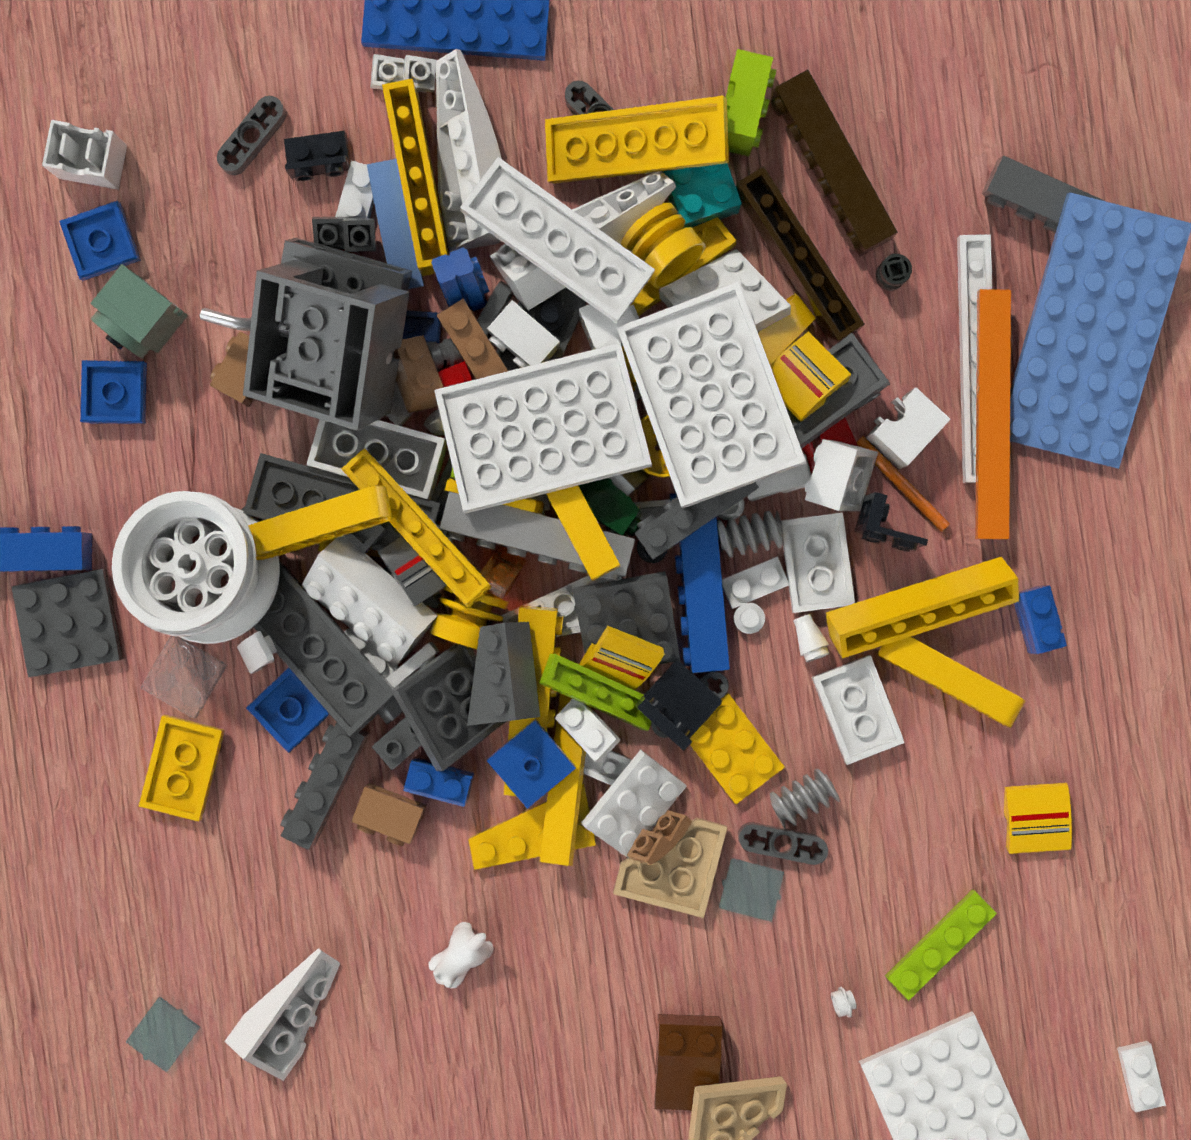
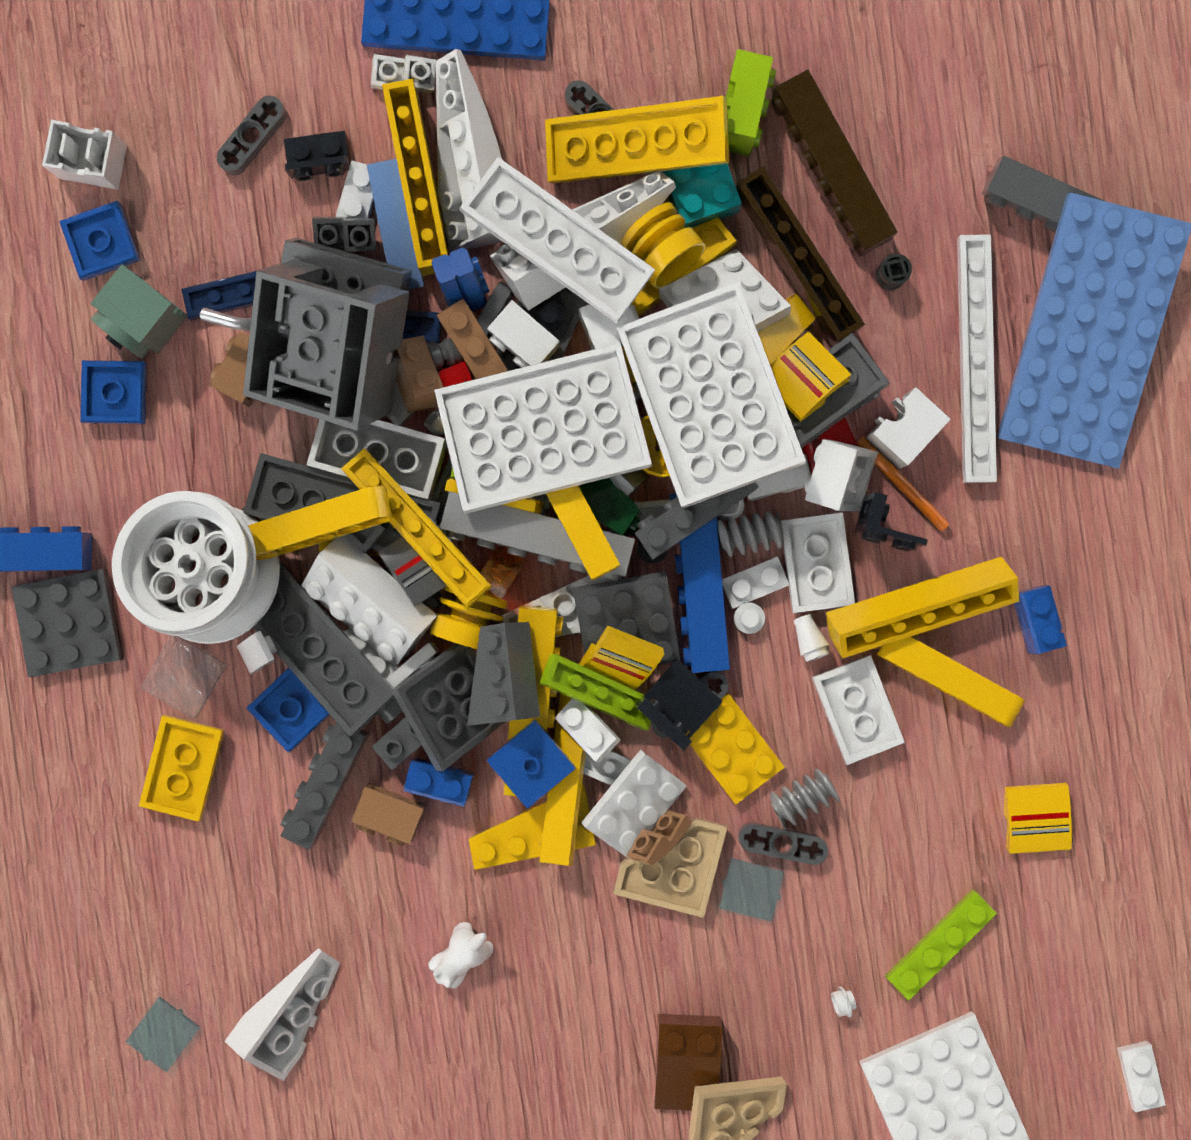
orange tile [975,289,1011,540] -> none
none -> dark blue tile [181,271,257,321]

